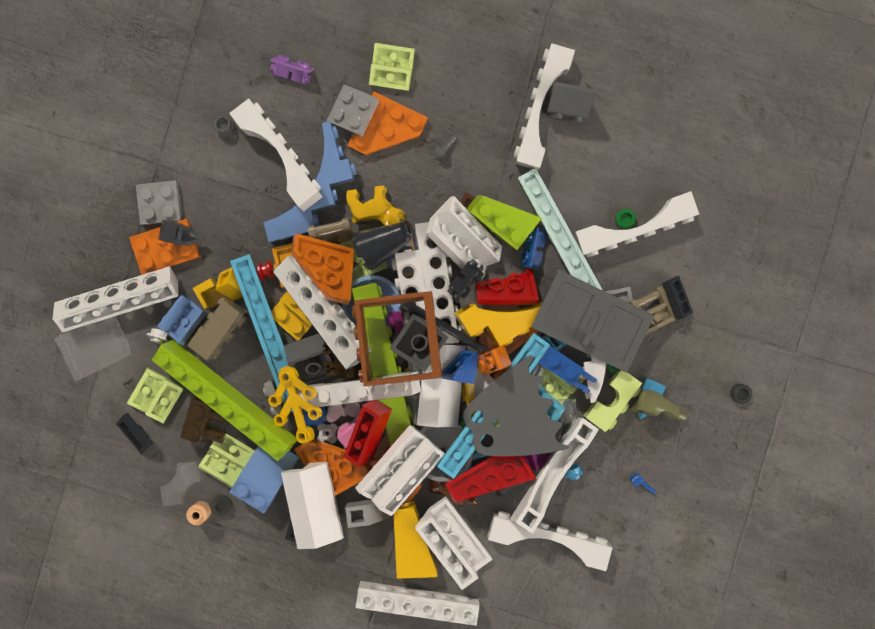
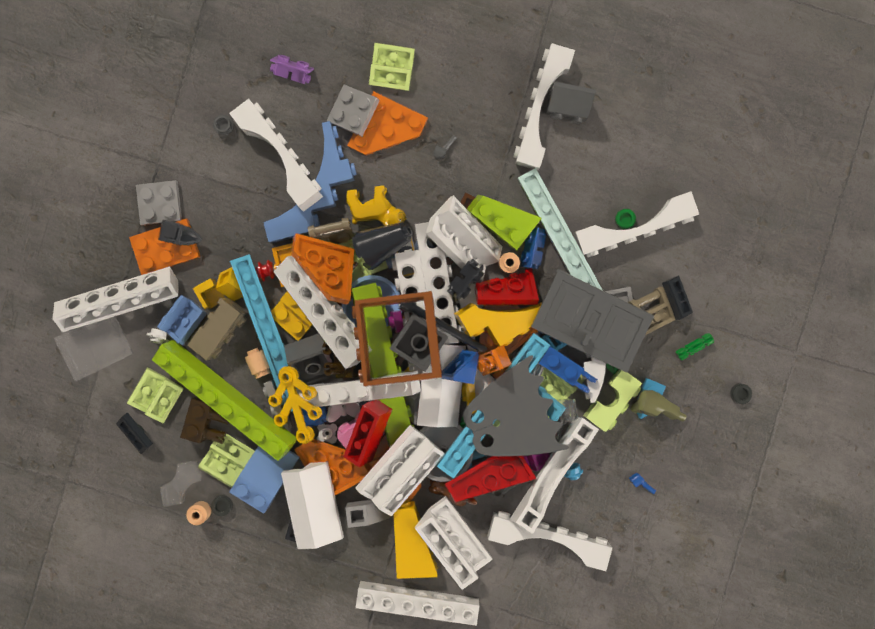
none -> light nougat brick [245,348,271,379]
none -> light nougat brick [498,252,520,273]
none -> green axle [676,333,714,360]

